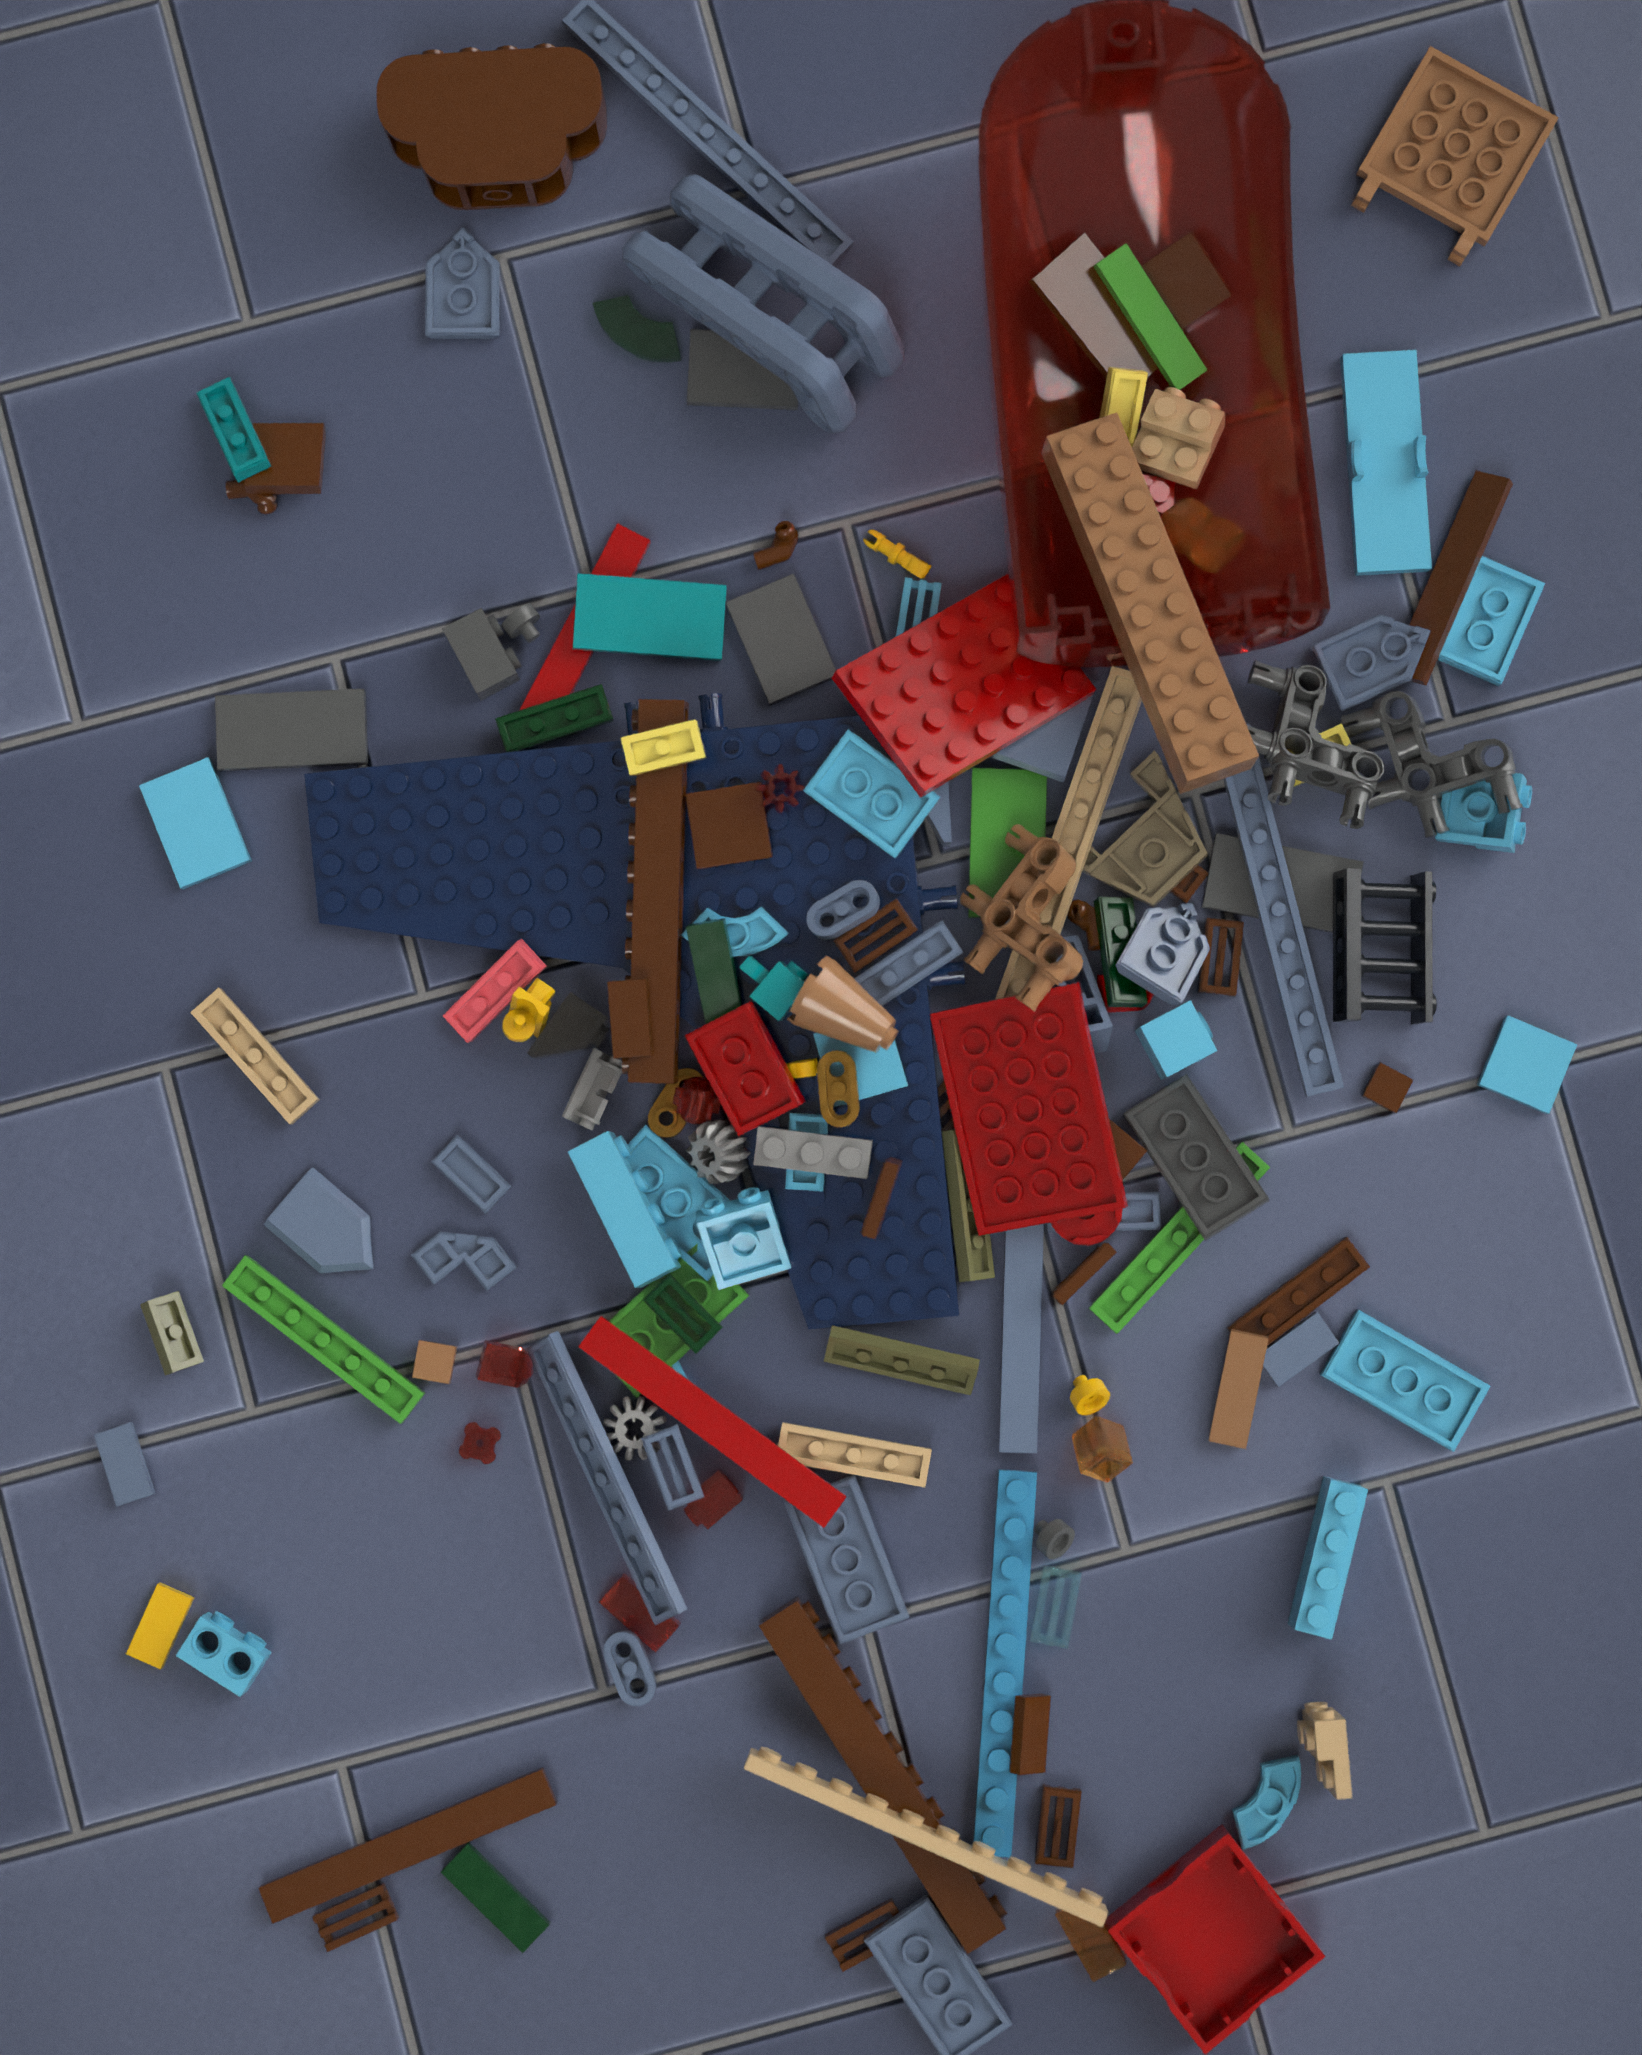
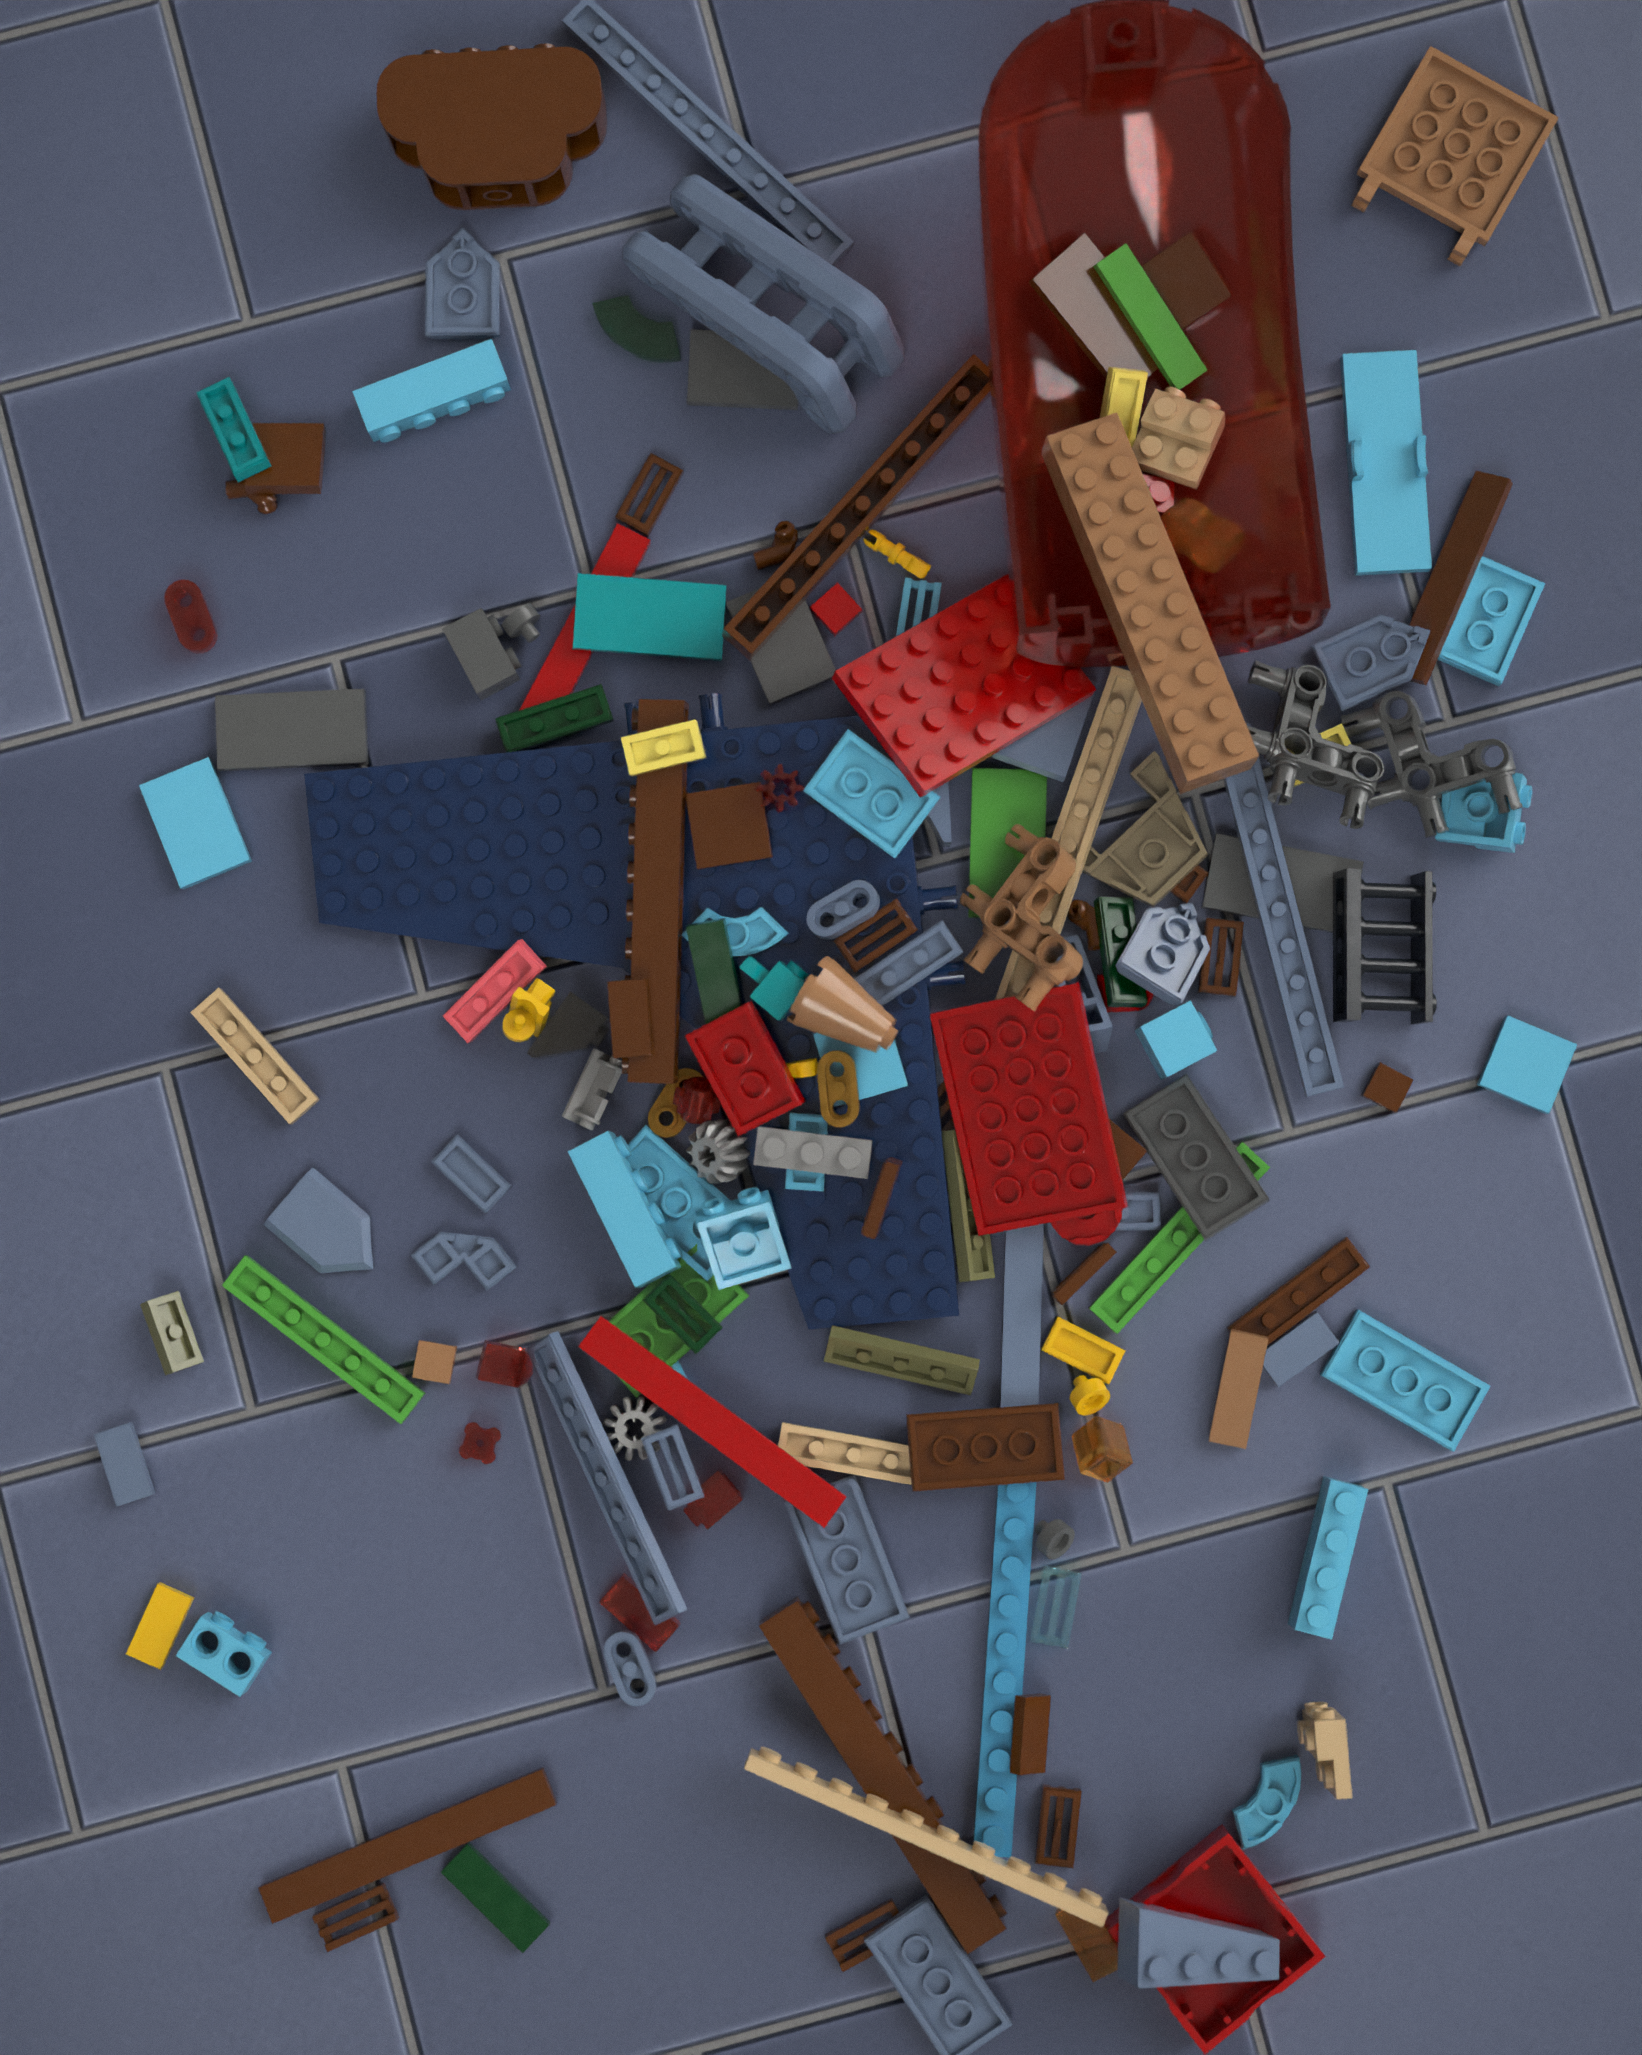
none -> clear red plate [164,580,218,654]
none -> medium azure brick [352,339,511,442]
none -> reddish brown tile [615,453,684,537]
none -> reddish brown brick [722,354,1001,661]
none -> red tile [810,582,862,636]
none -> reddish brown tile [906,1403,1065,1492]
none -> yellow tile [1040,1316,1125,1384]
none -> sand blue wedge [1118,1897,1280,1988]

